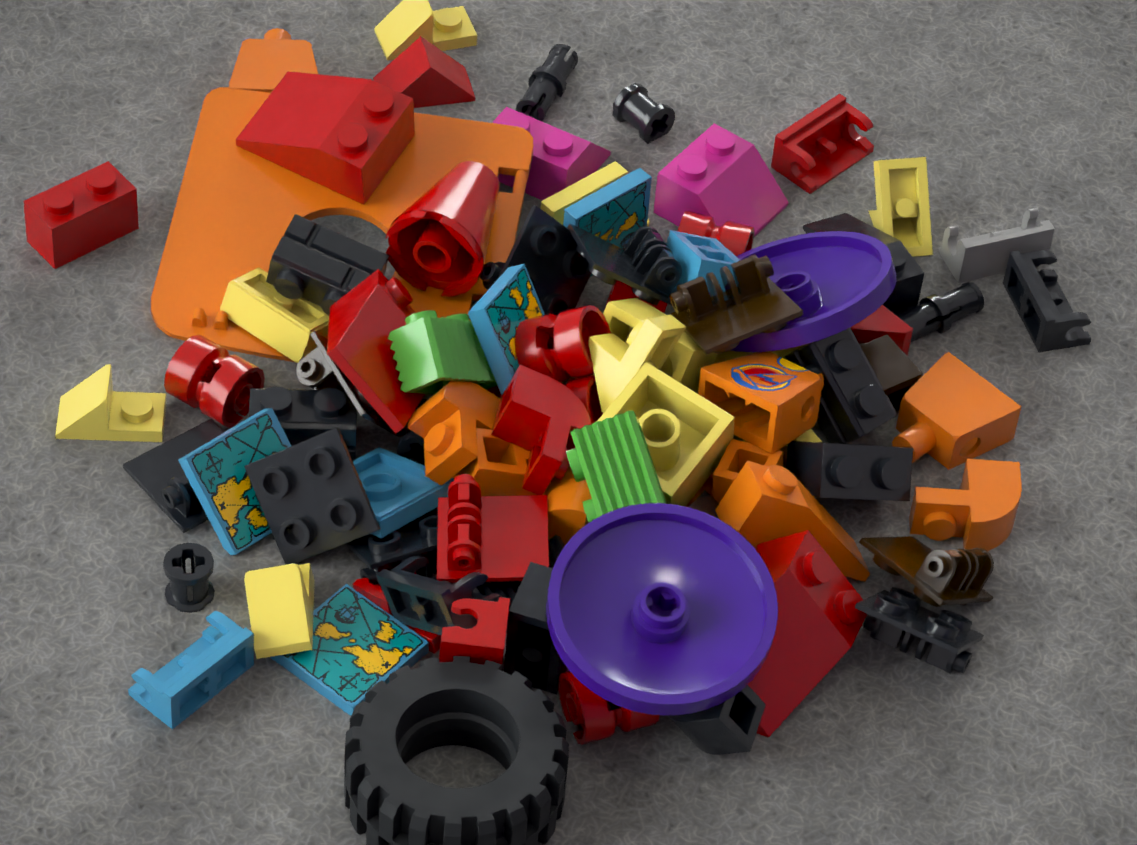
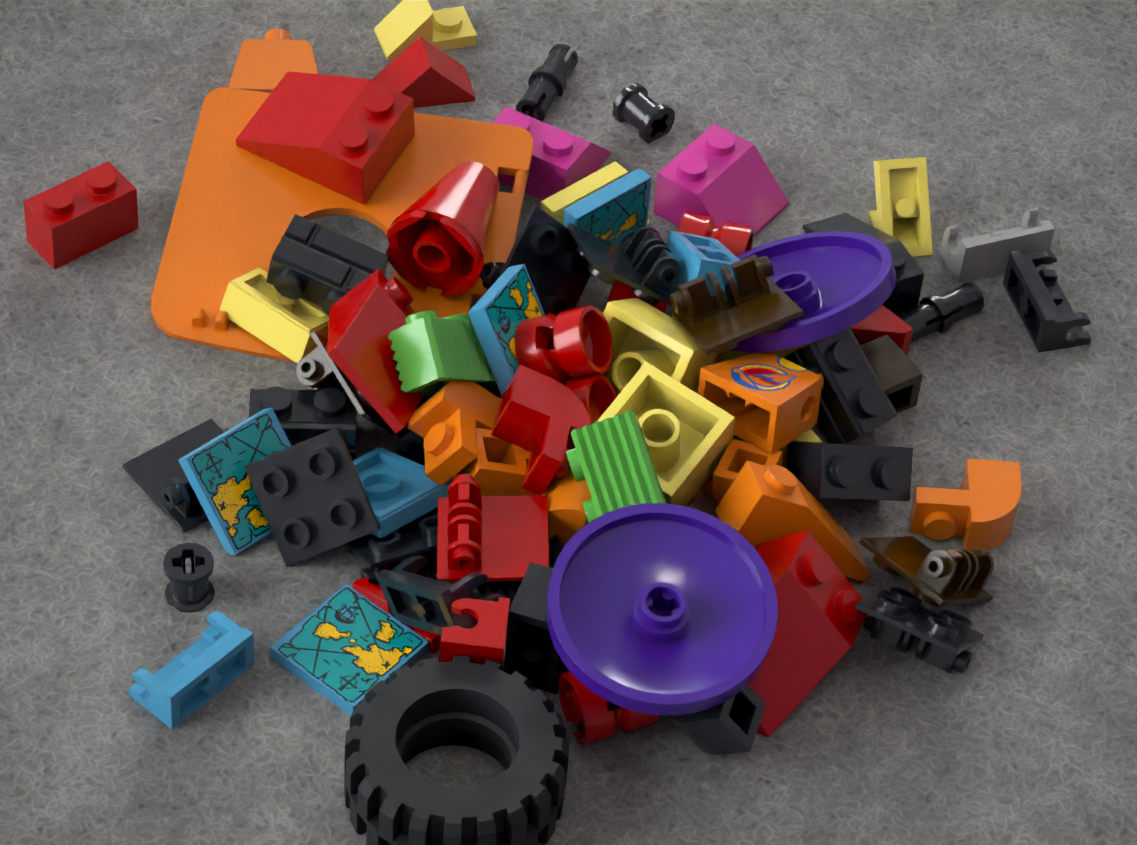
light yellow slope [55,364,166,442] -> none
red wheel [164,335,265,428] -> none
light yellow slope [244,563,315,659] -> none
light yellow slope [589,314,686,413] -> none
red hinge [771,93,874,194] -> none
orange torso [892,352,1021,470] -> none

